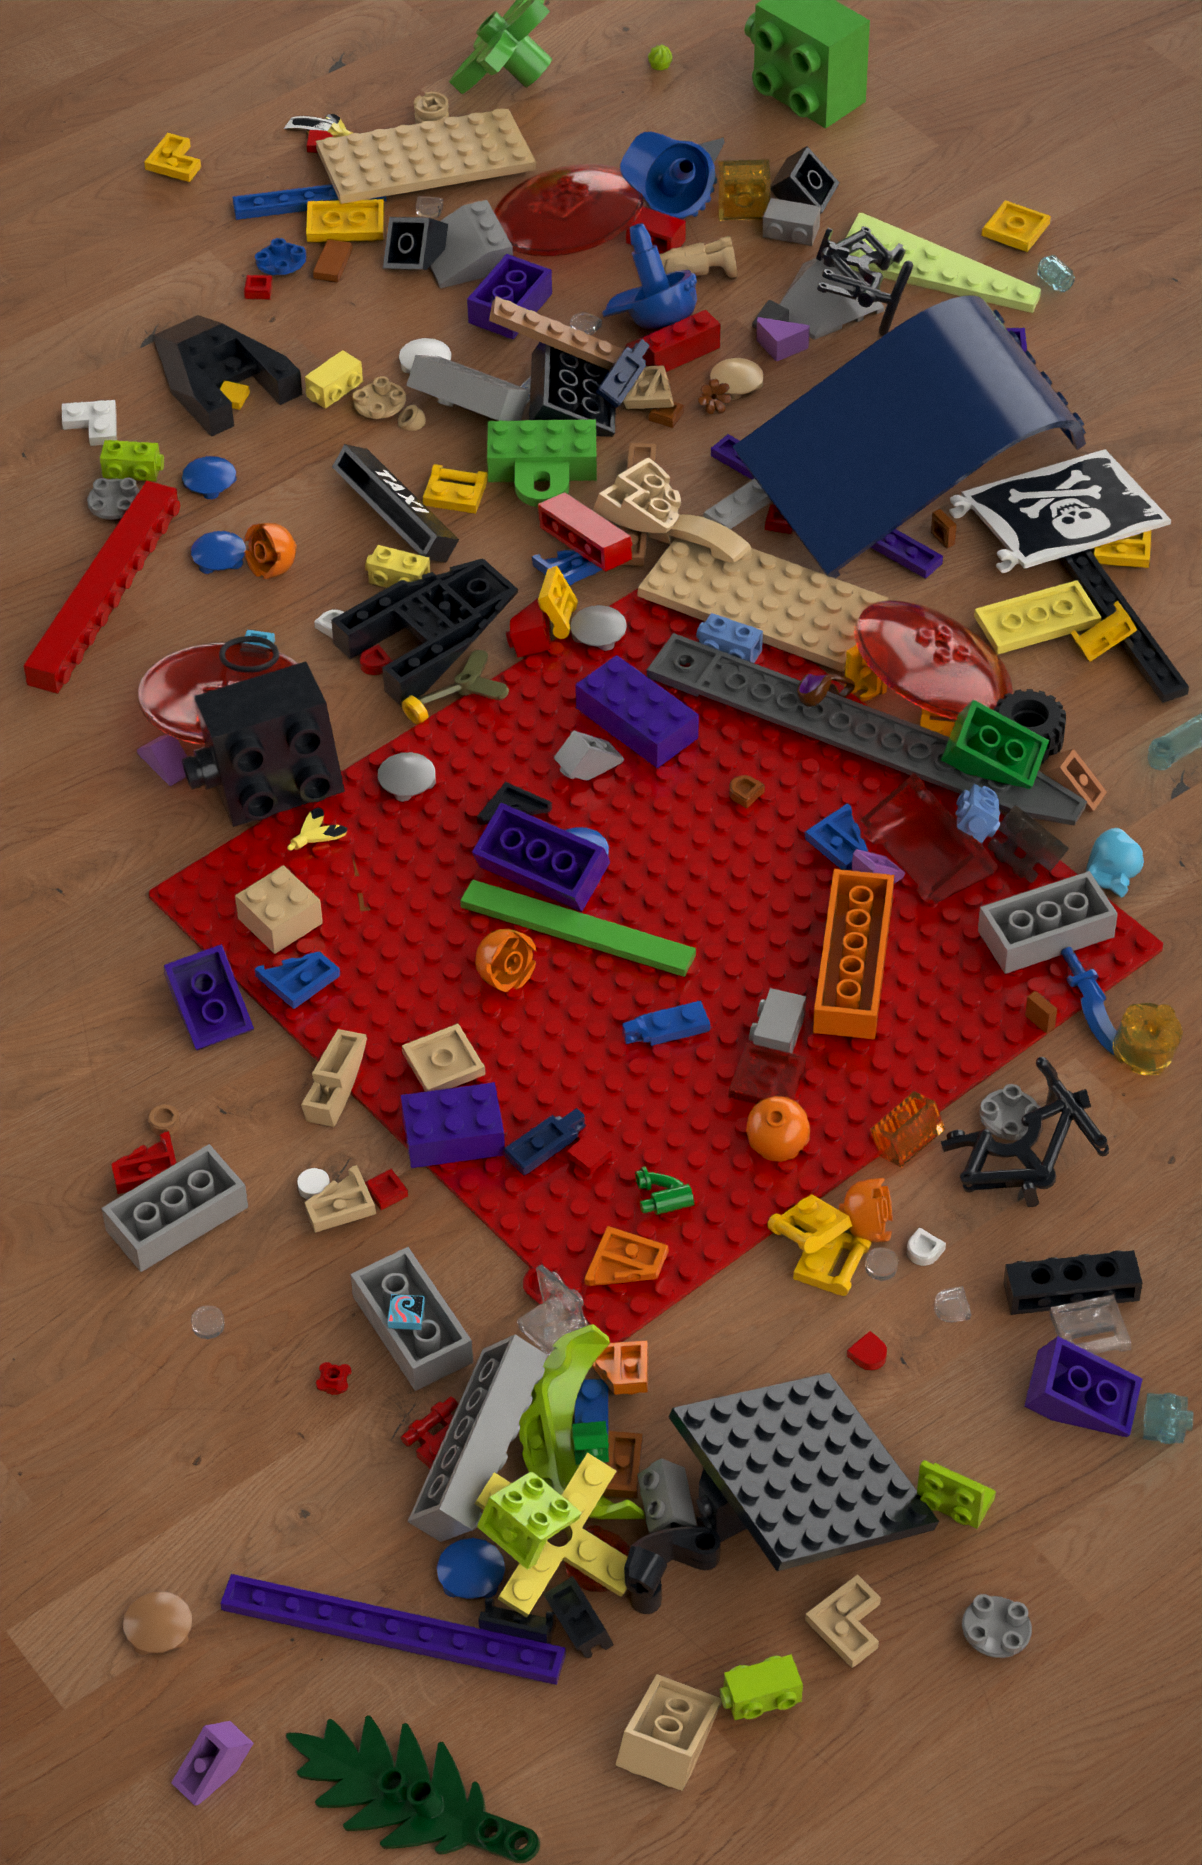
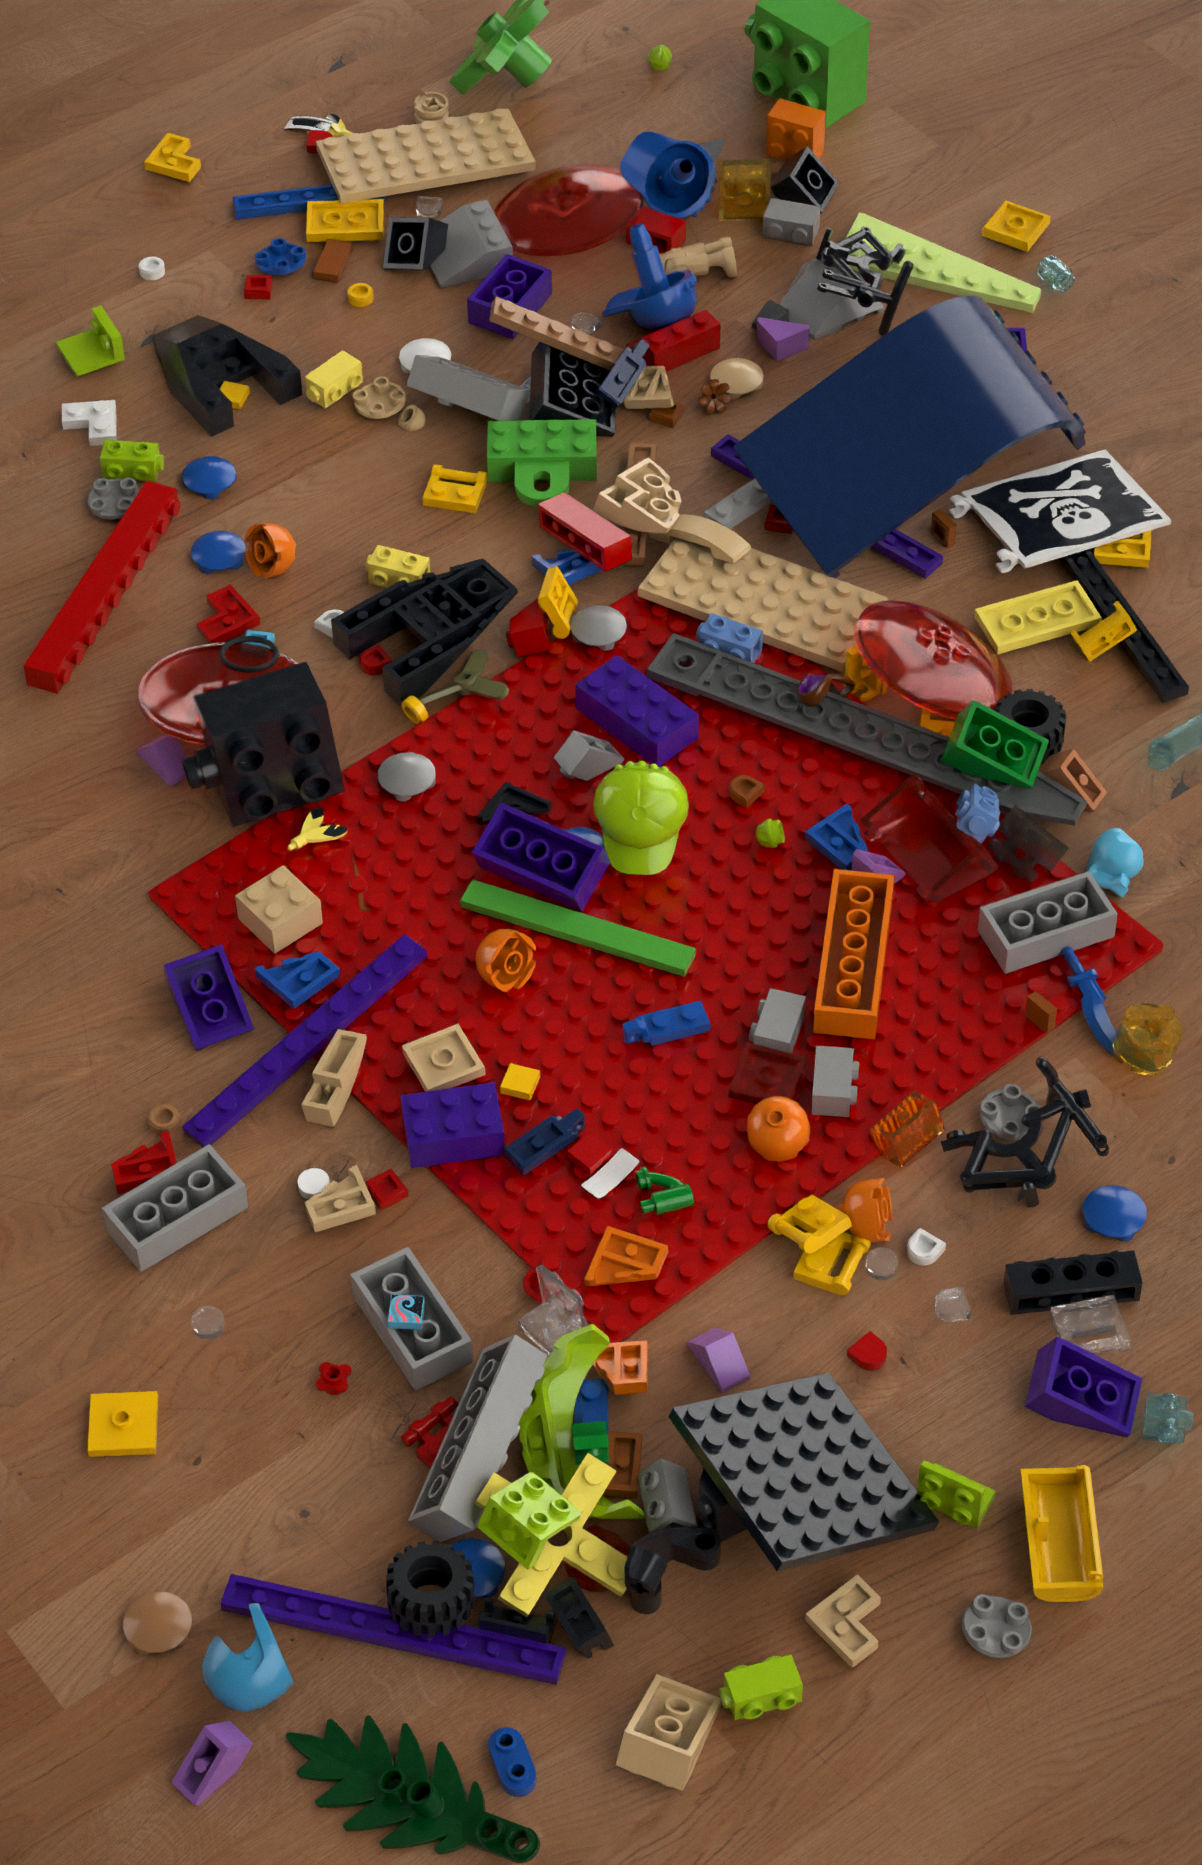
black brick [332,444,459,562] -> none
none -> lime bracket [56,305,125,376]
none -> yellow plate [88,1391,159,1457]
none -> white tile [139,256,165,280]
none -> dark purple plate [182,934,427,1148]
none -> red plate [197,584,260,648]
none -> dark azure piece [201,1603,294,1713]
none -> yellow tile [347,283,374,307]
none -> black tyre [386,1541,474,1637]
none -> blue plate [489,1727,537,1797]
none -> yellow tile [500,1063,540,1101]
none -> white sticker [581,1148,639,1199]
none -> lime piece [593,761,689,875]
none -> medium lavender slope [687,1328,750,1393]
none -> lime plate [755,818,785,848]
none -> orange brick [766,98,826,161]
none -> light grey brick [811,1046,859,1117]
none -> yellow container [1020,1465,1103,1602]
none -> blue dish [1082,1185,1147,1242]

